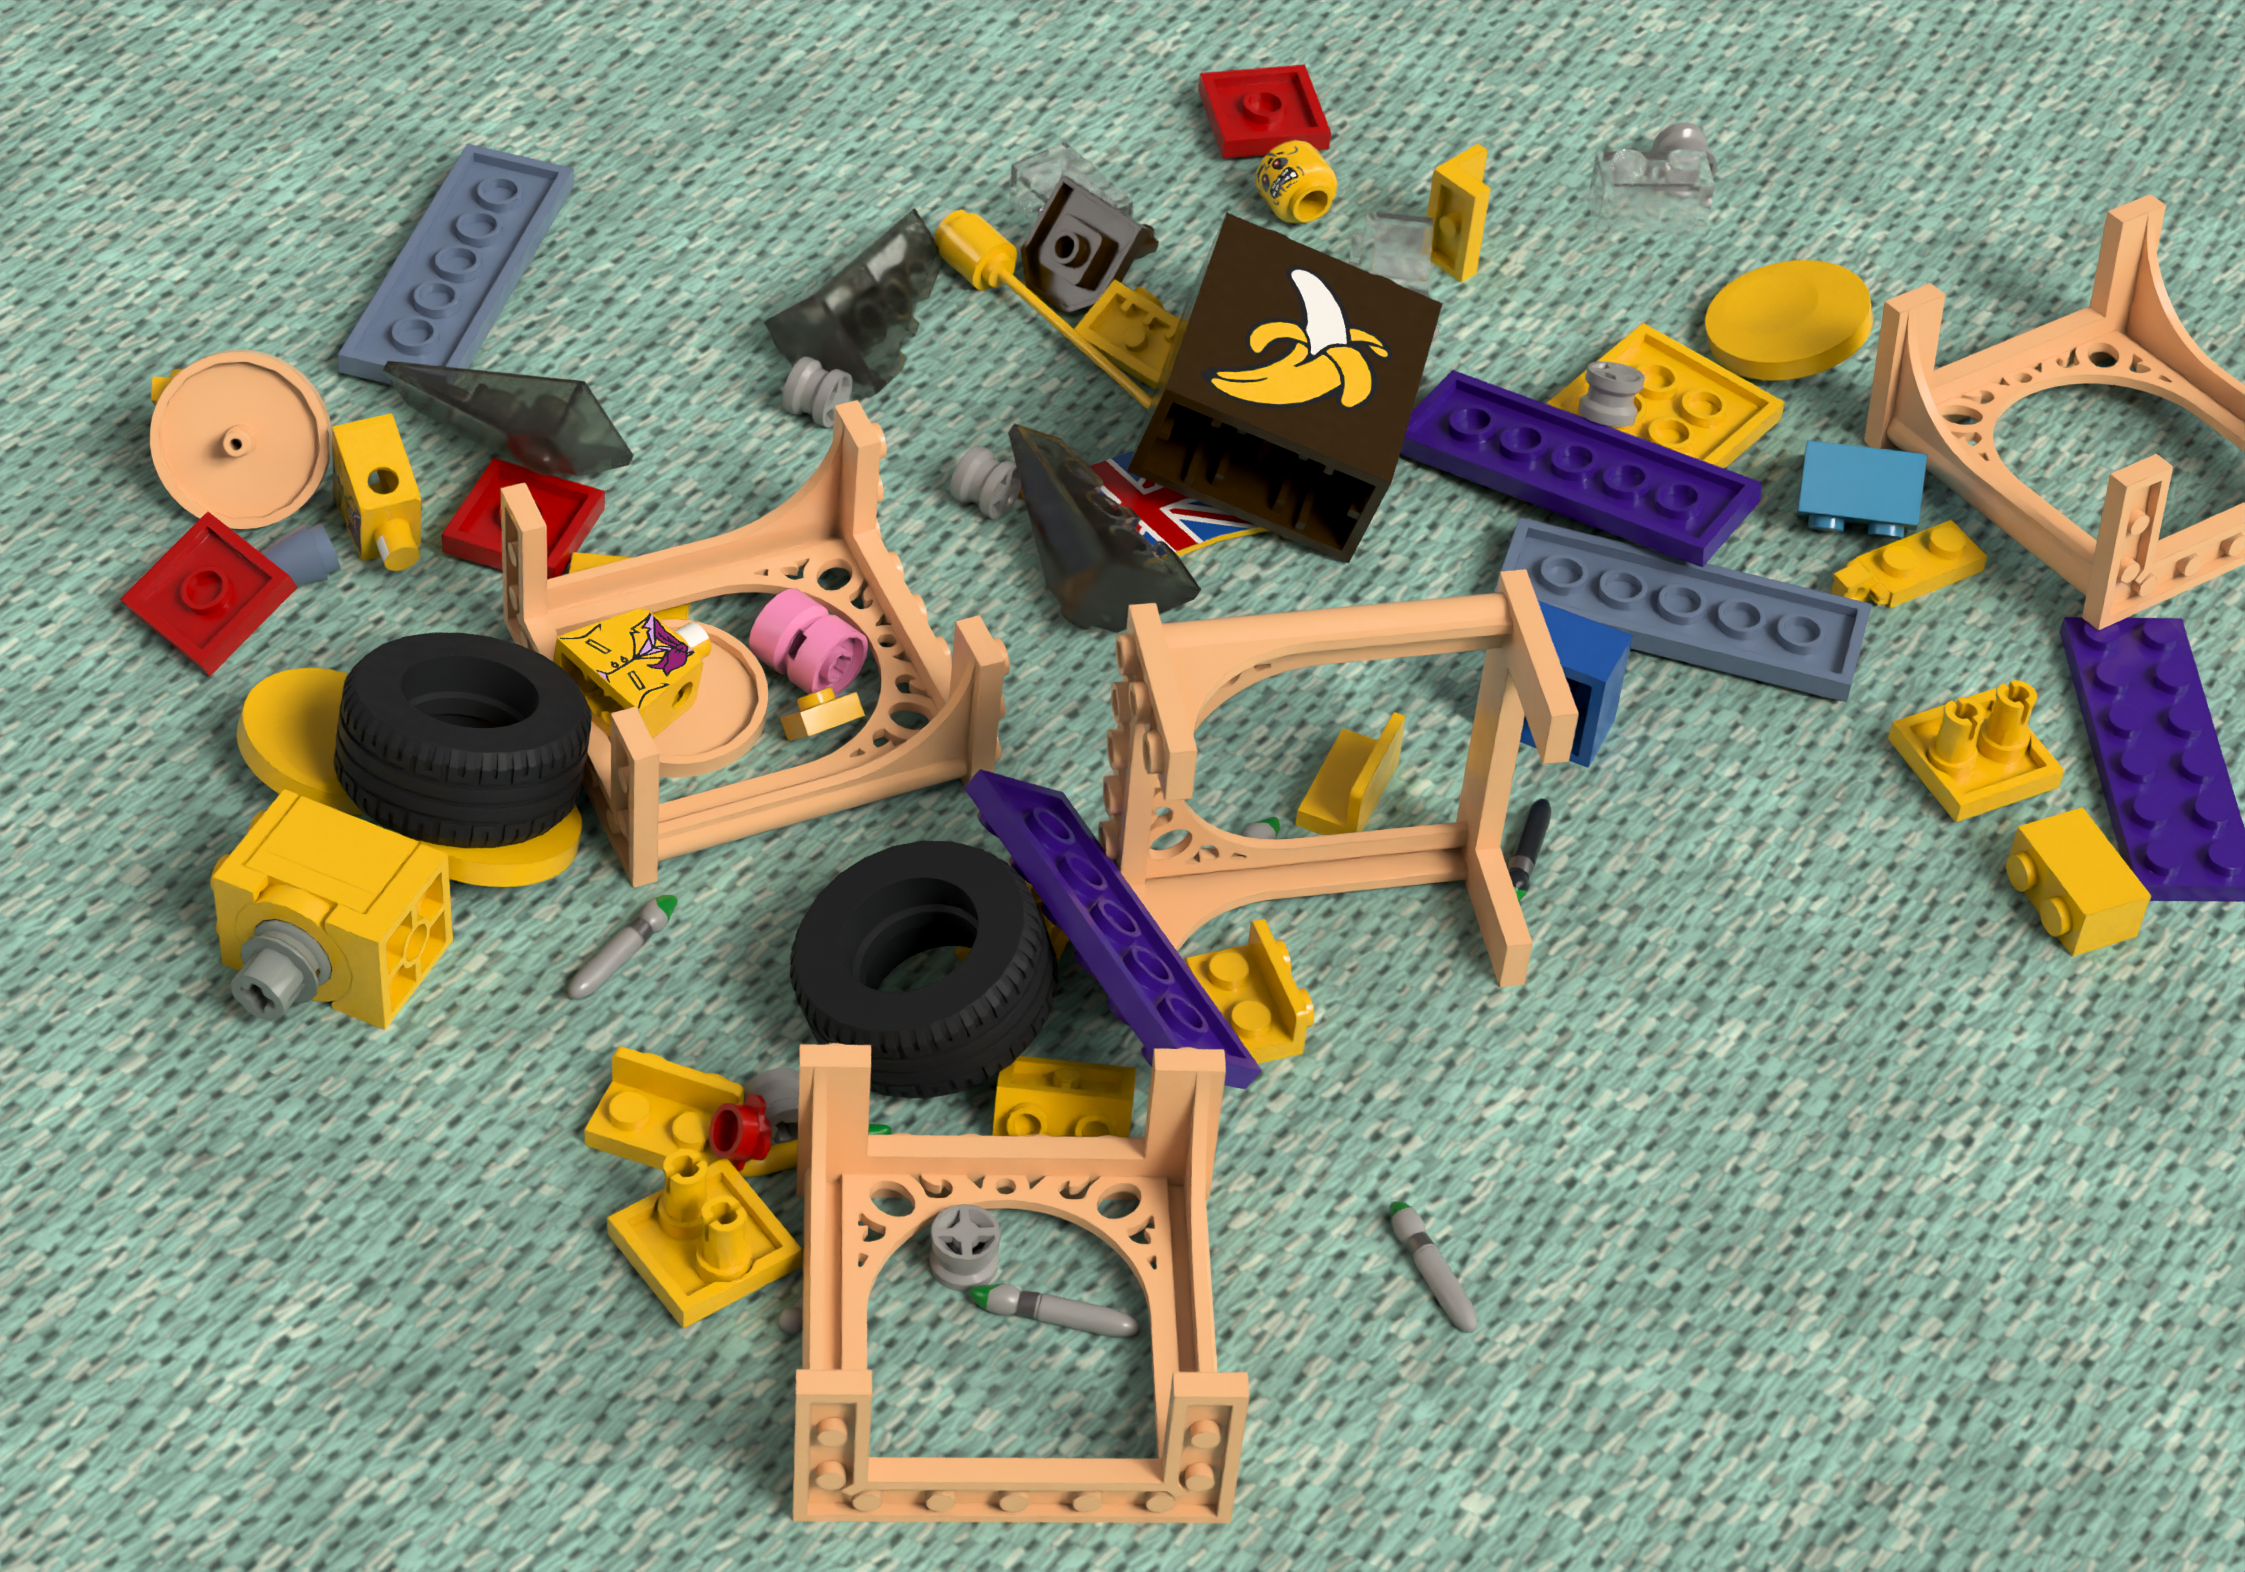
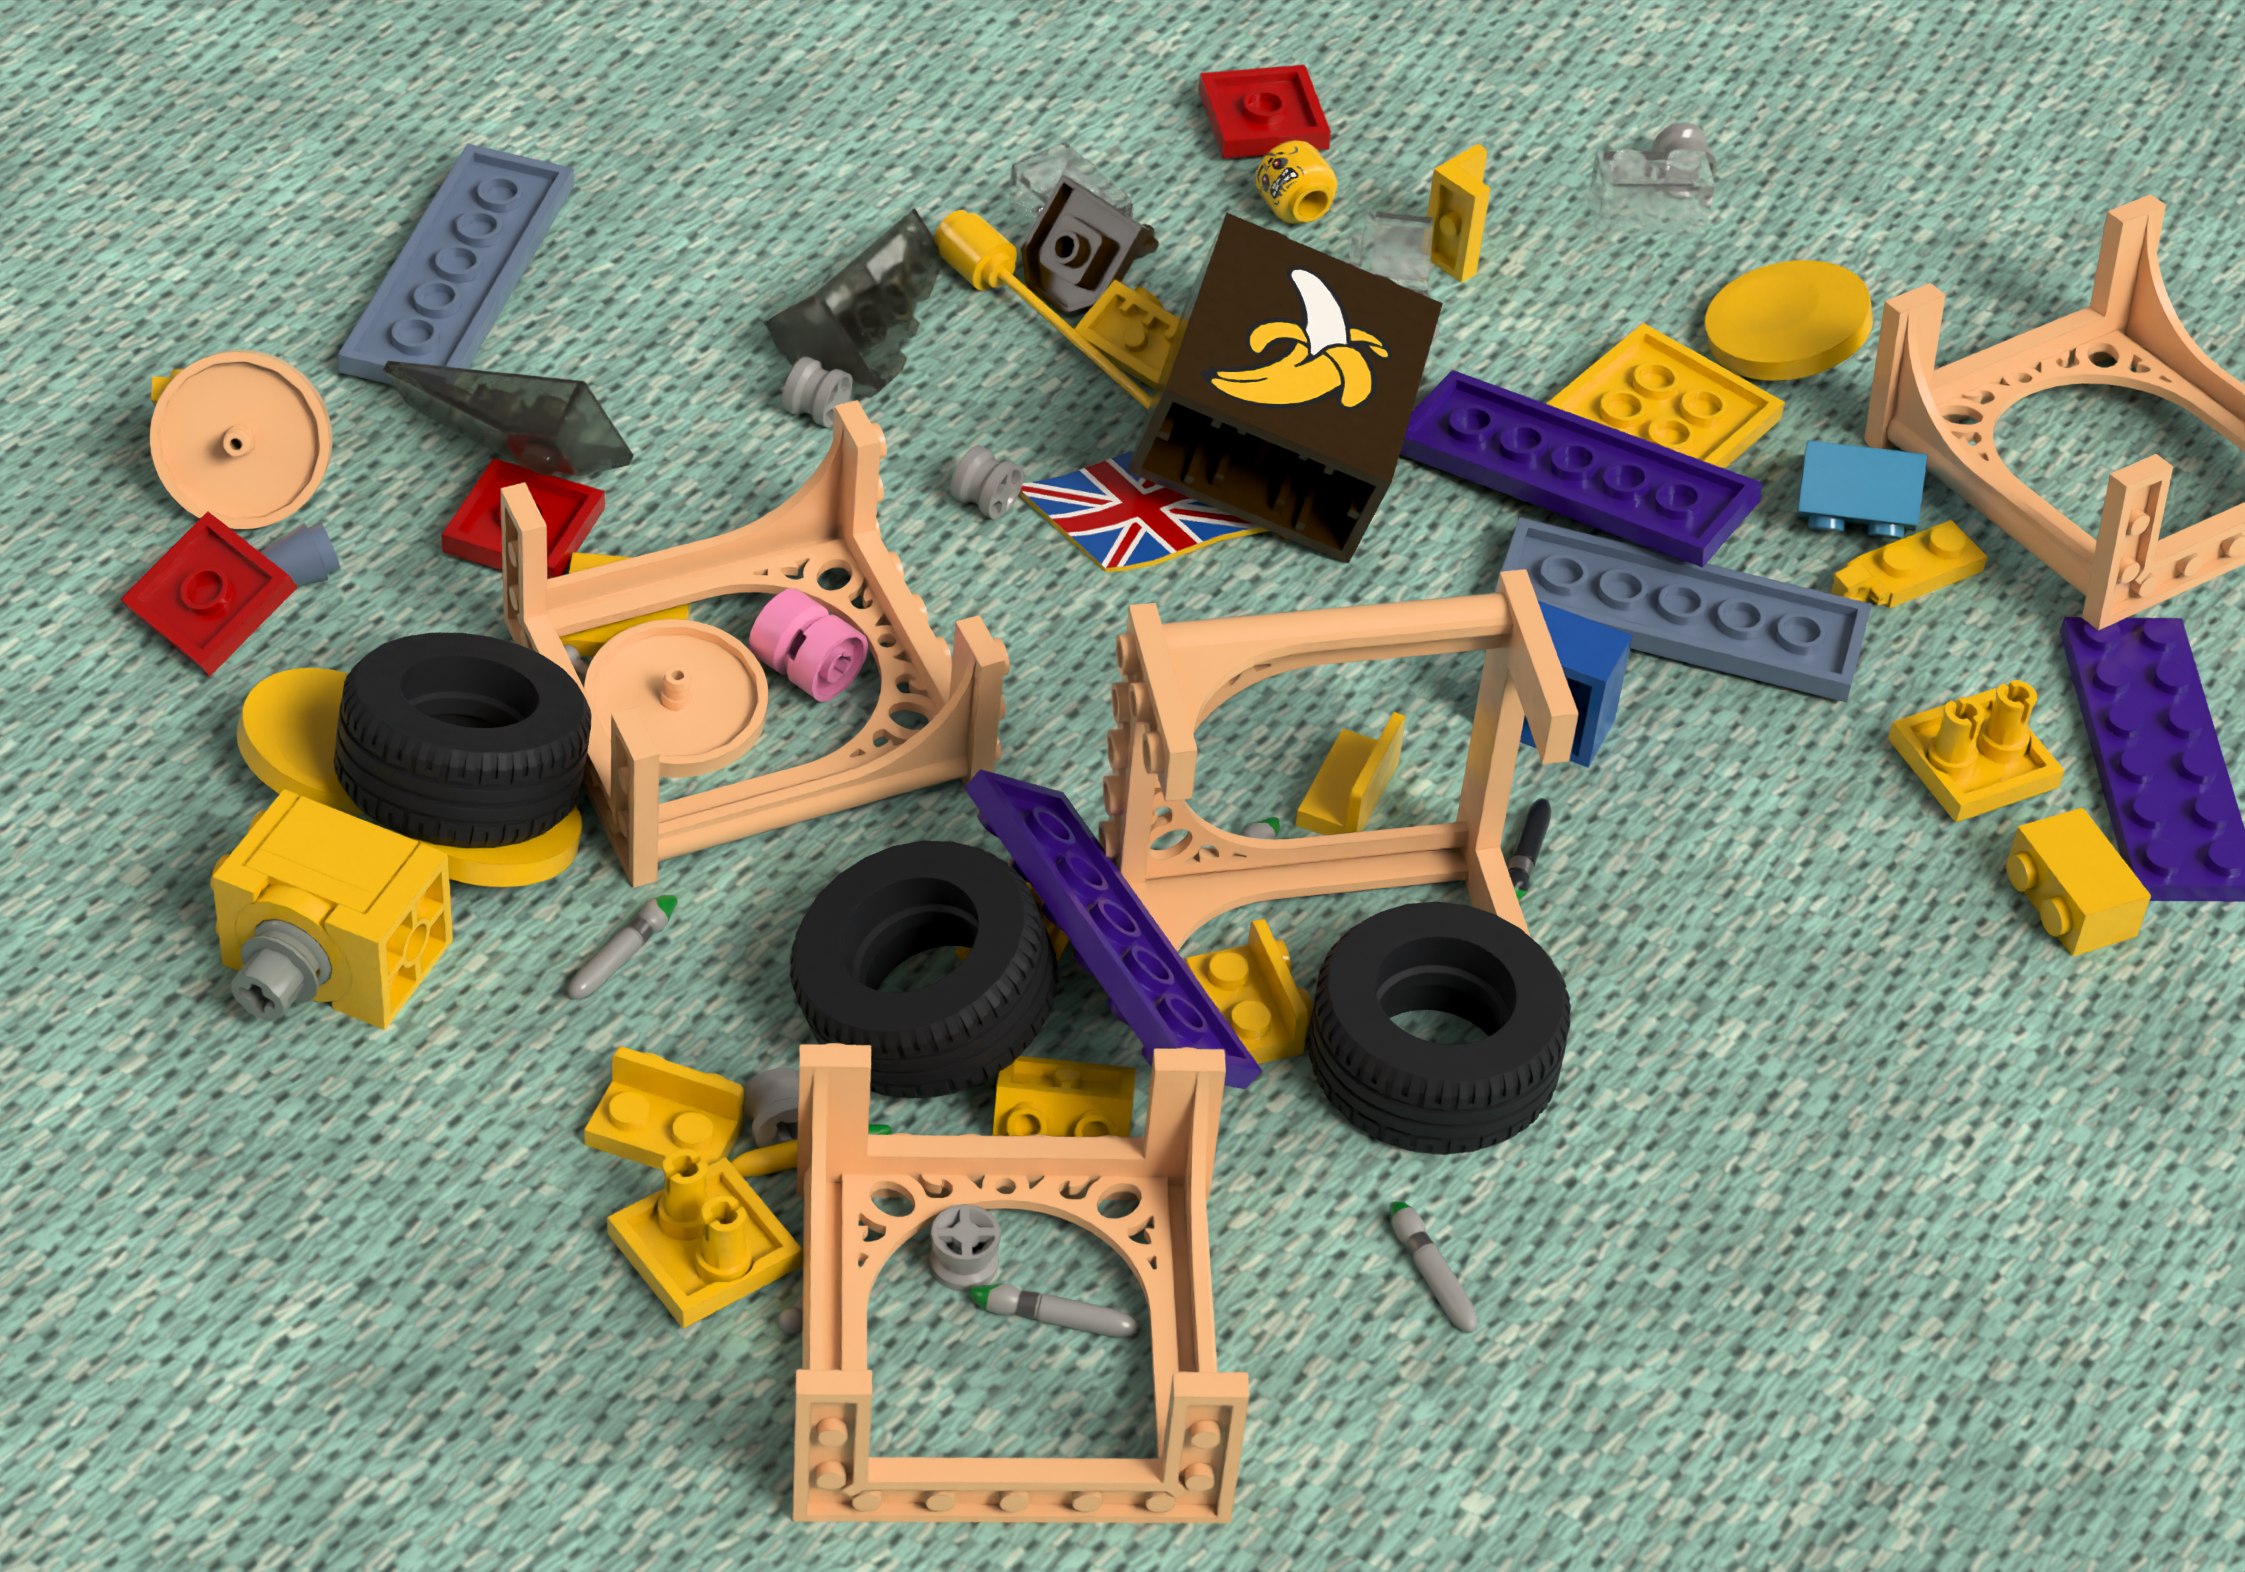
yellow torso [332,413,421,571] -> none
yellow torso [553,608,711,739] -> none
red plate [709,1094,772,1172] -> none
yellow plate [780,686,865,741] -> none
clear smoke wedge [1008,423,1201,633] -> none
light grey wheel [1578,361,1645,427] -> none
none -> black tyre [1308,901,1571,1155]

